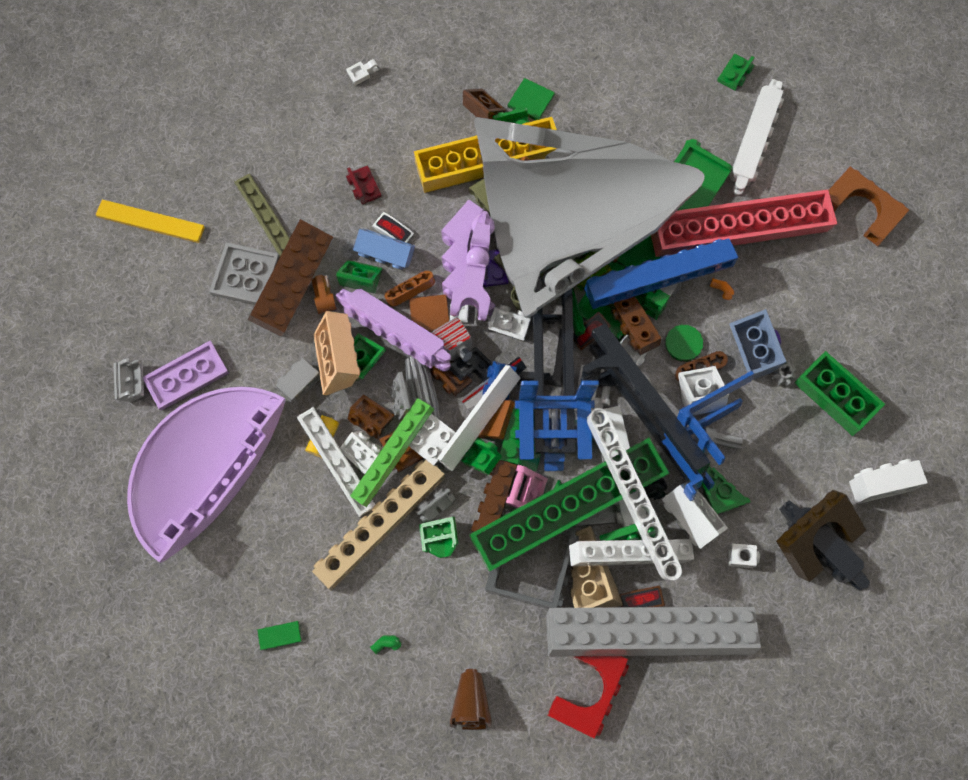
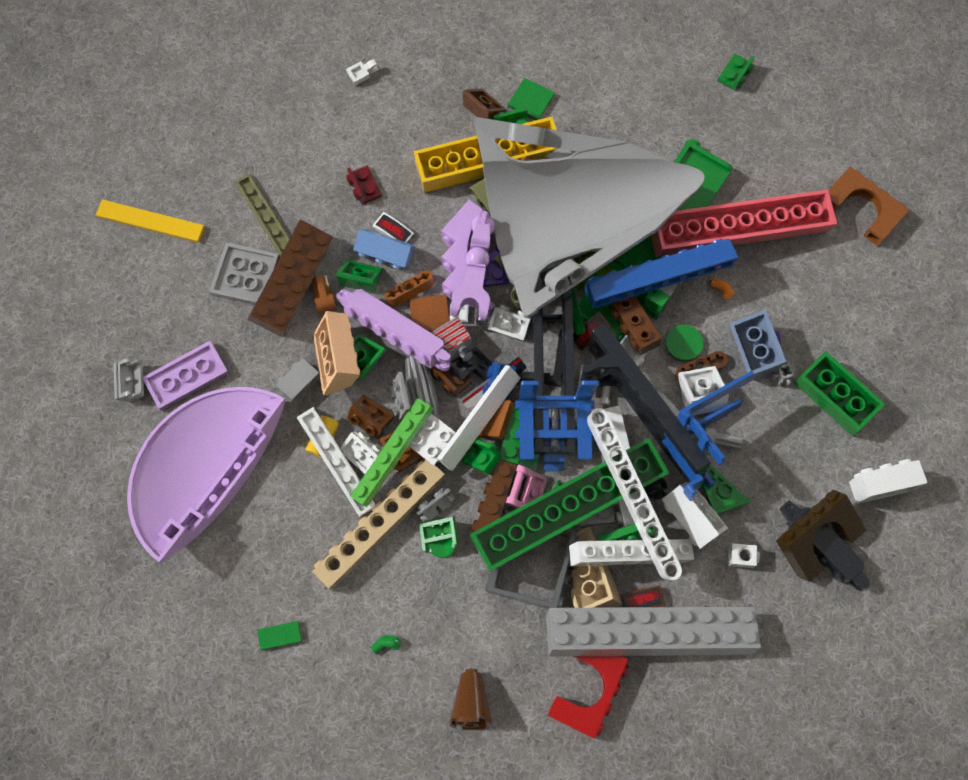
white hinge [730,79,784,196] -> none

